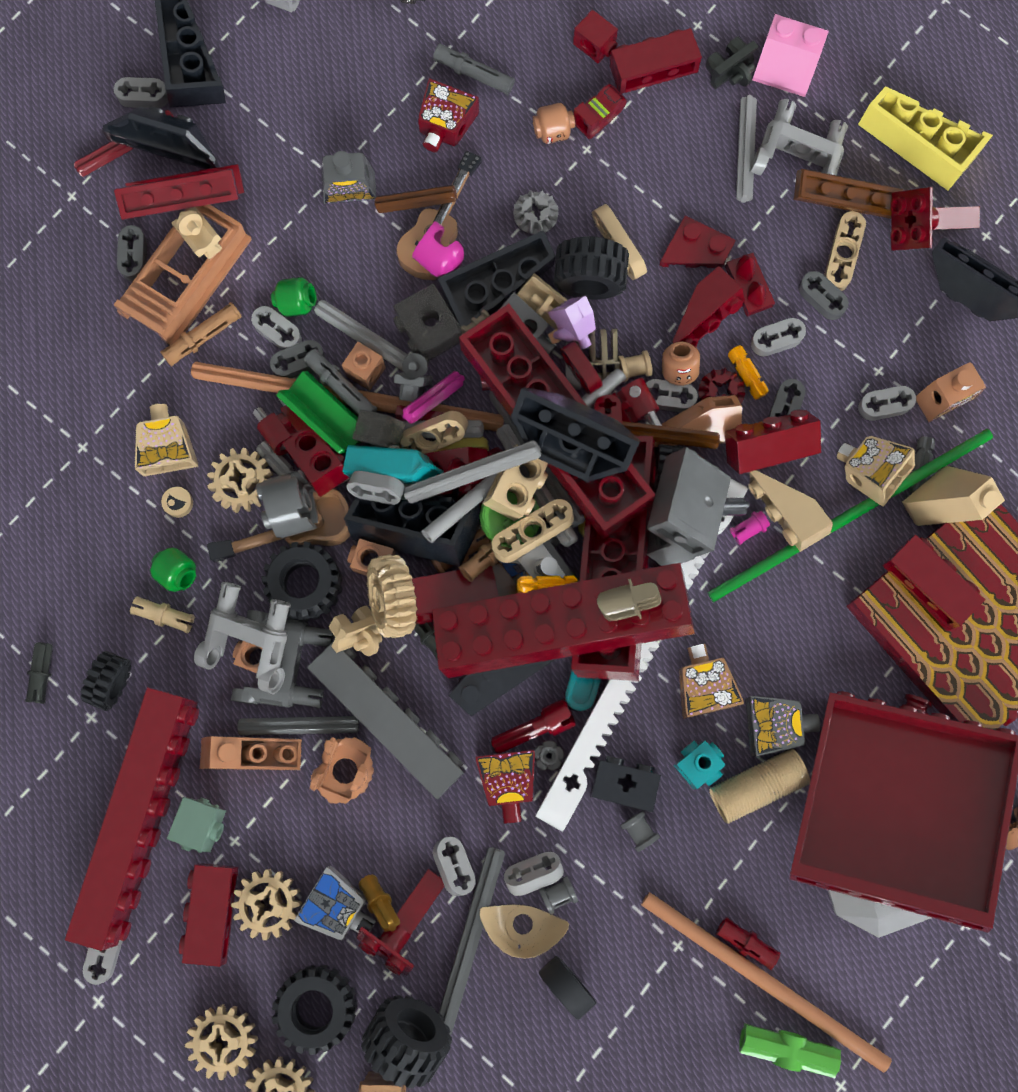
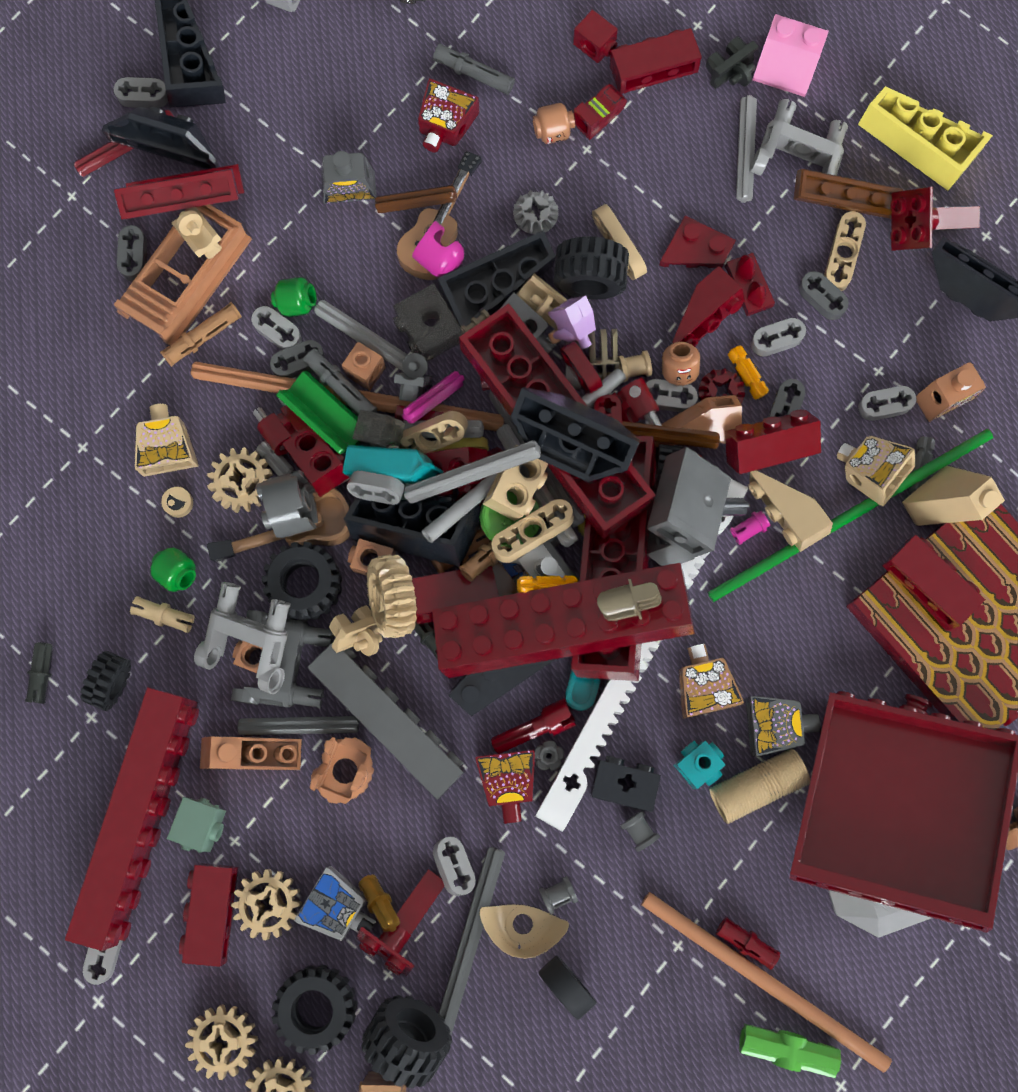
light grey beam [504,852,564,896] -> none

